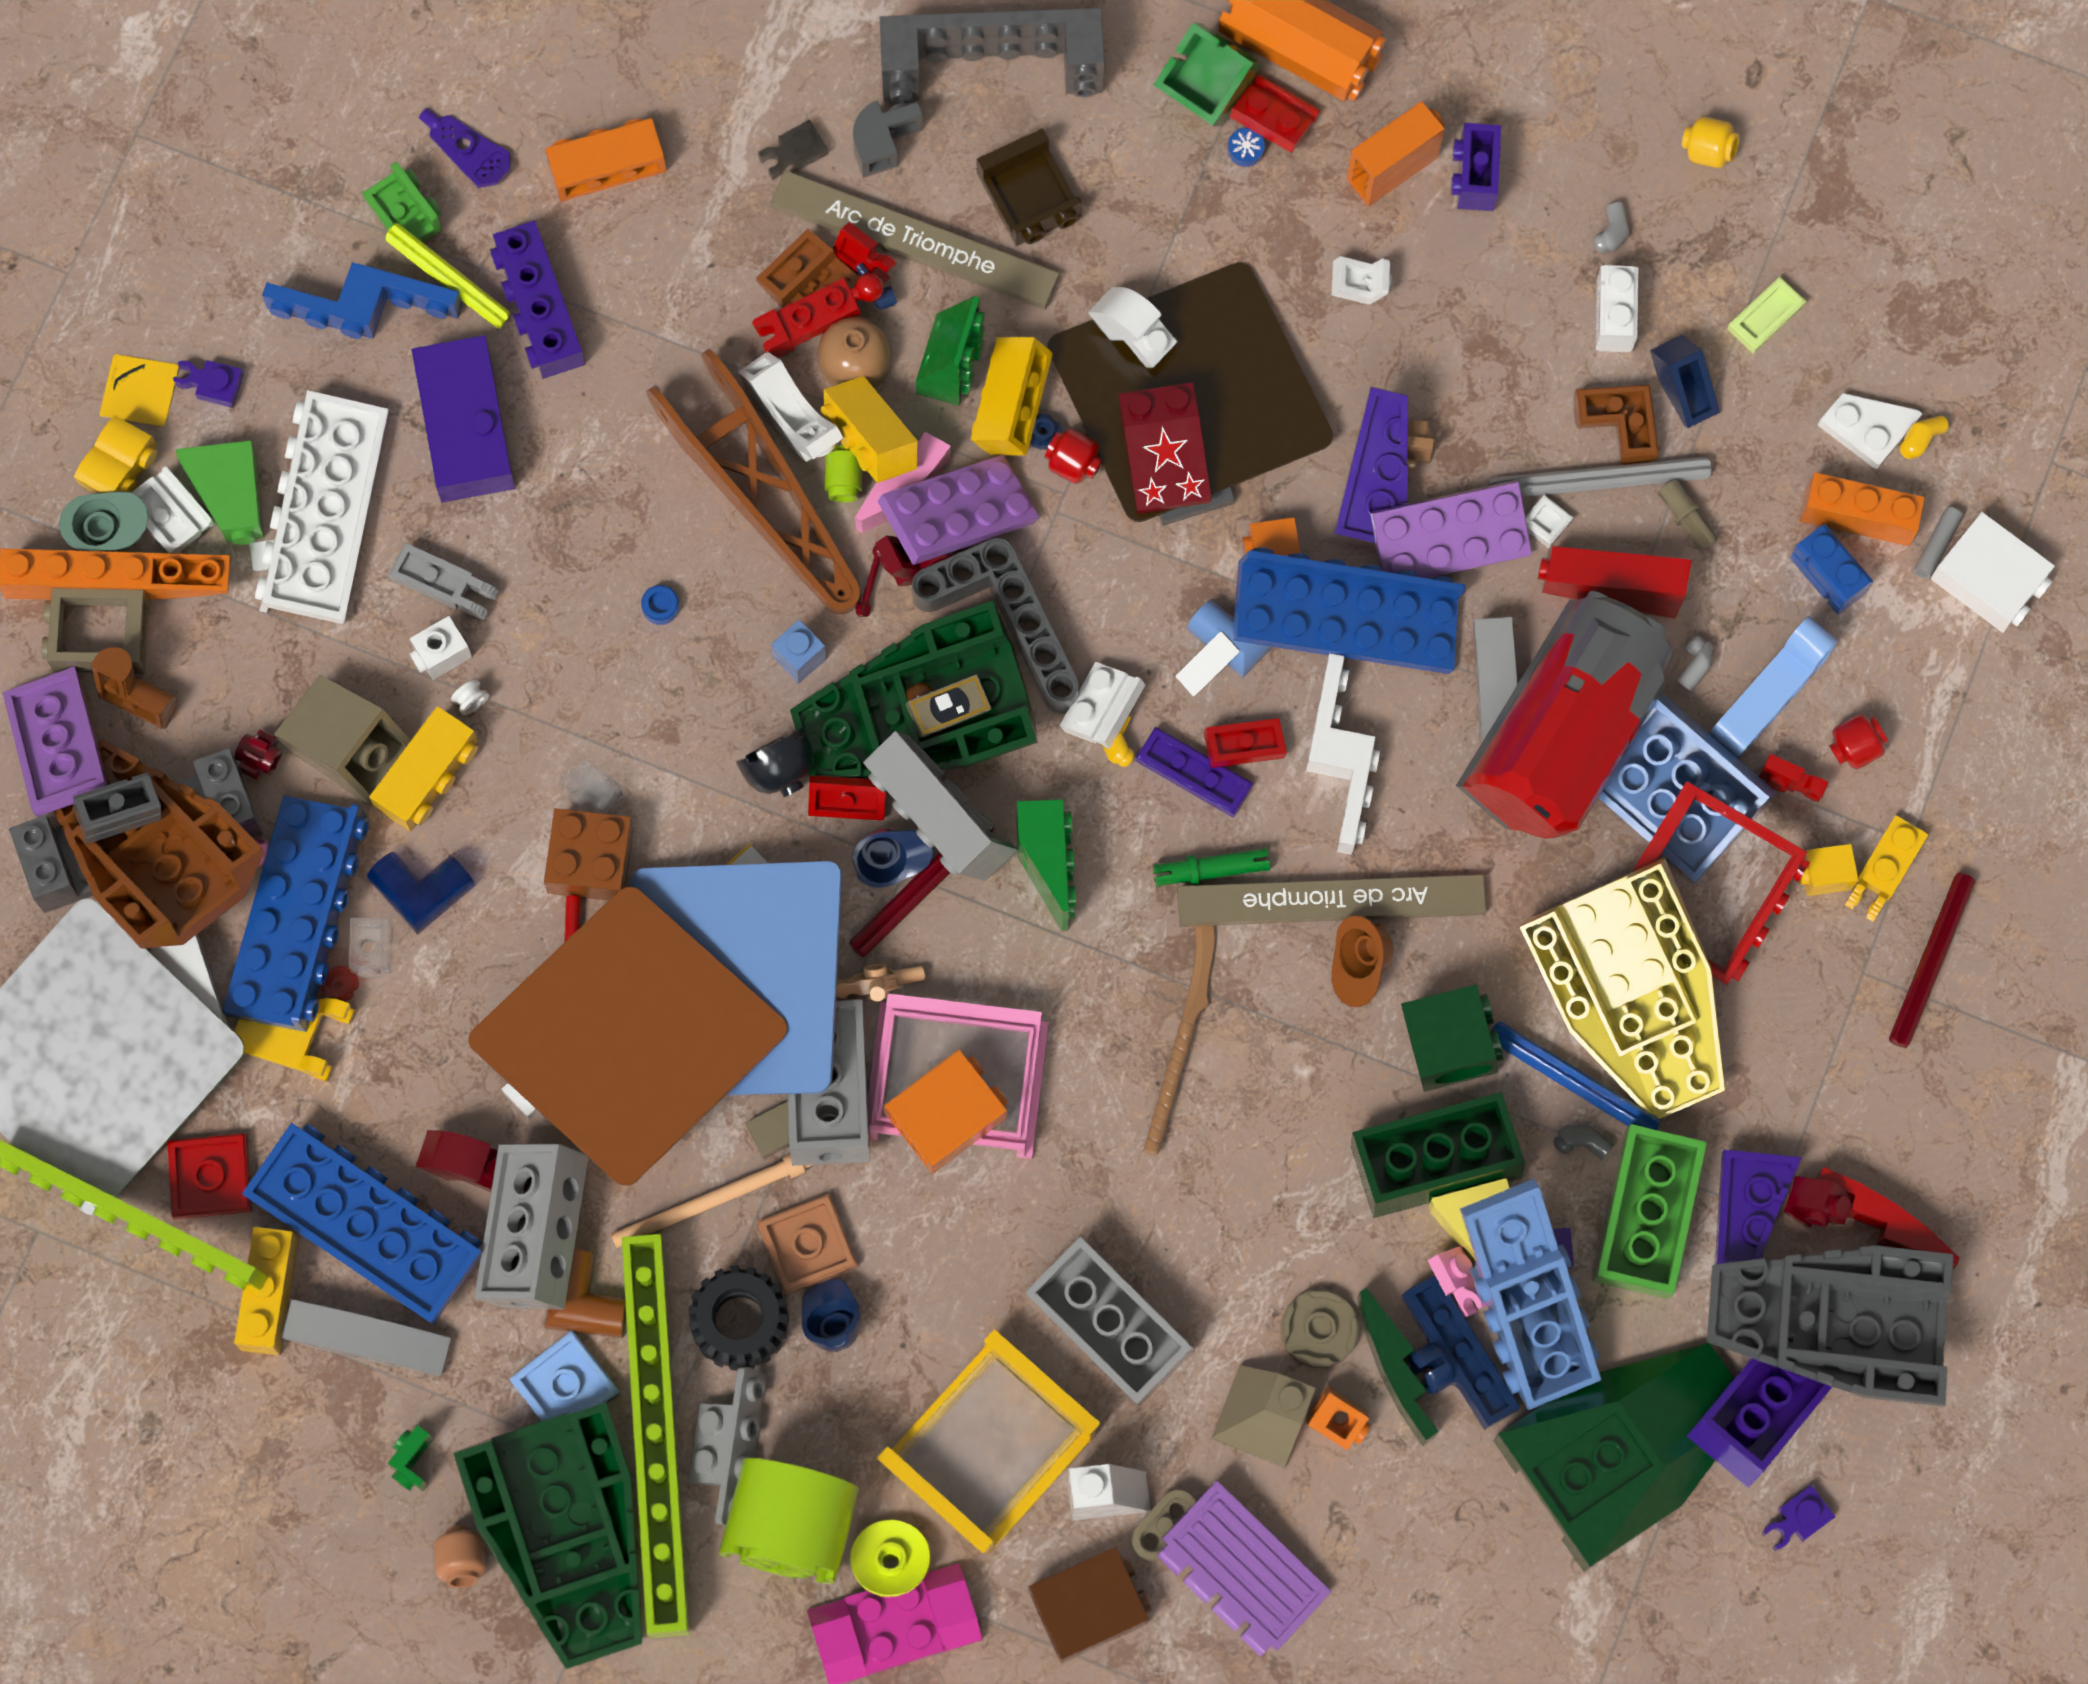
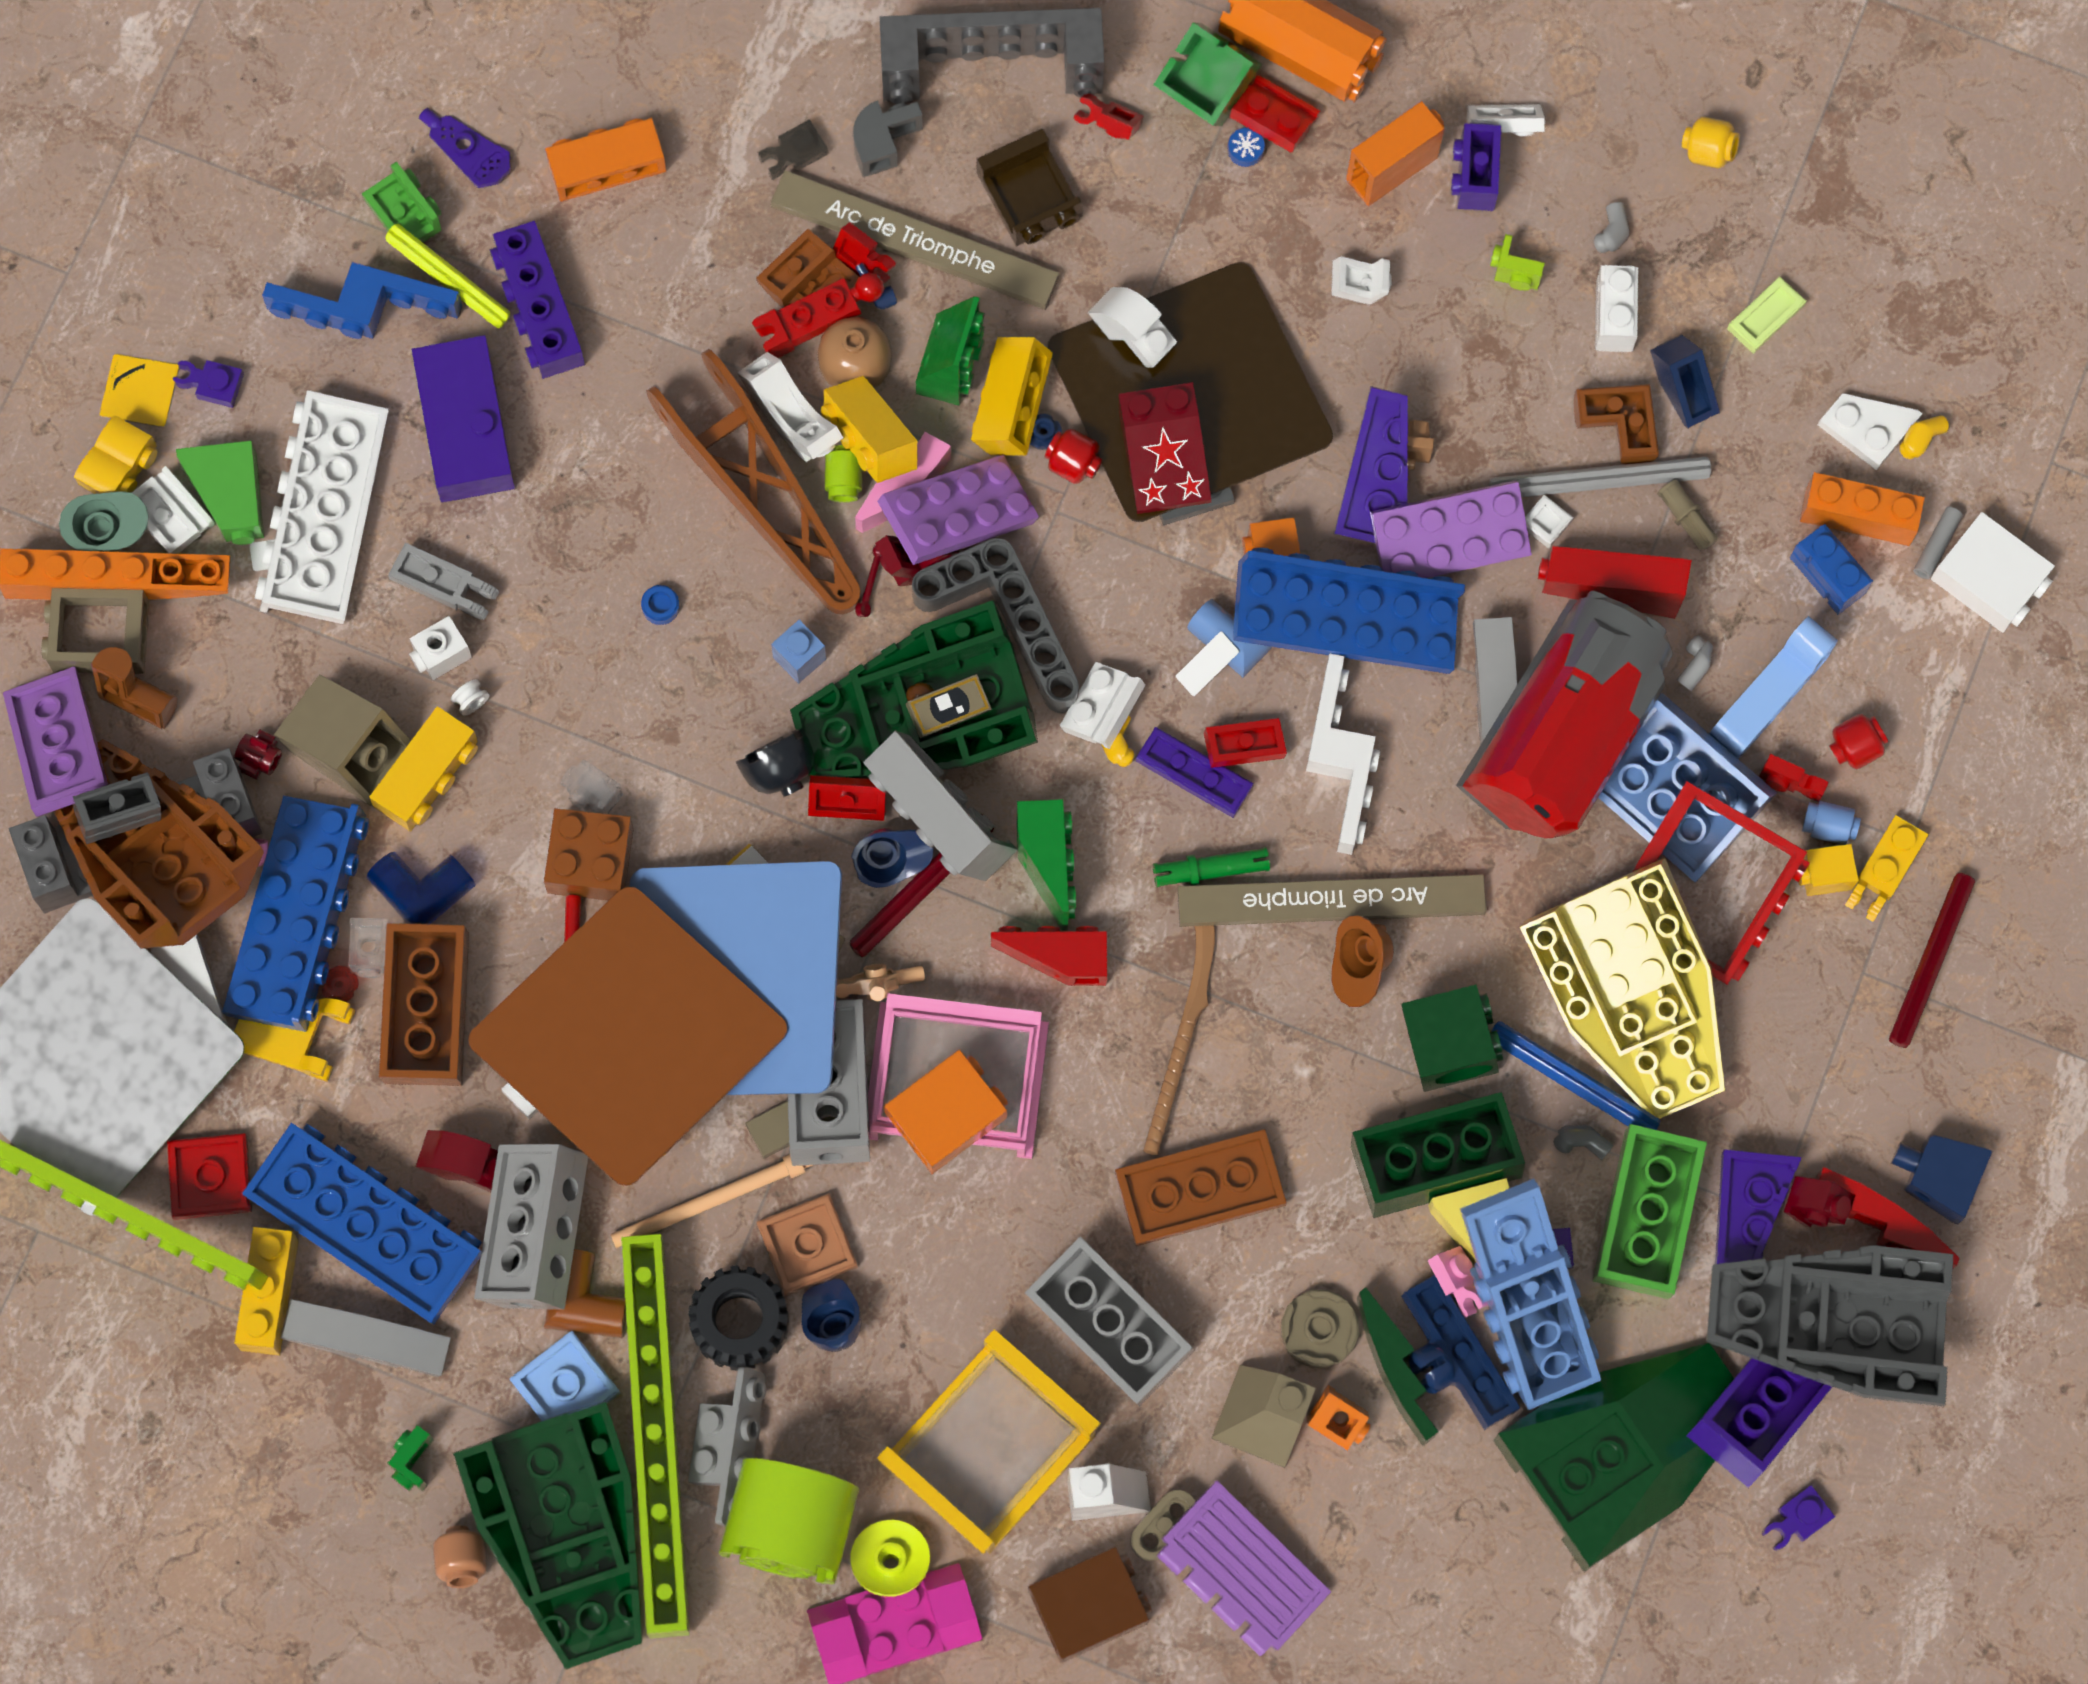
none -> dark orange brick [379,923,469,1086]
none -> red slope [991,926,1107,986]
none -> red plate [1073,93,1144,140]
none -> dark orange plate [1115,1129,1287,1246]
none -> white plate [1467,104,1545,136]
none -> lime bracket [1490,234,1544,291]
none -> medium blue brick [1802,800,1861,845]
none -> dark blue torso [1891,1135,1992,1225]

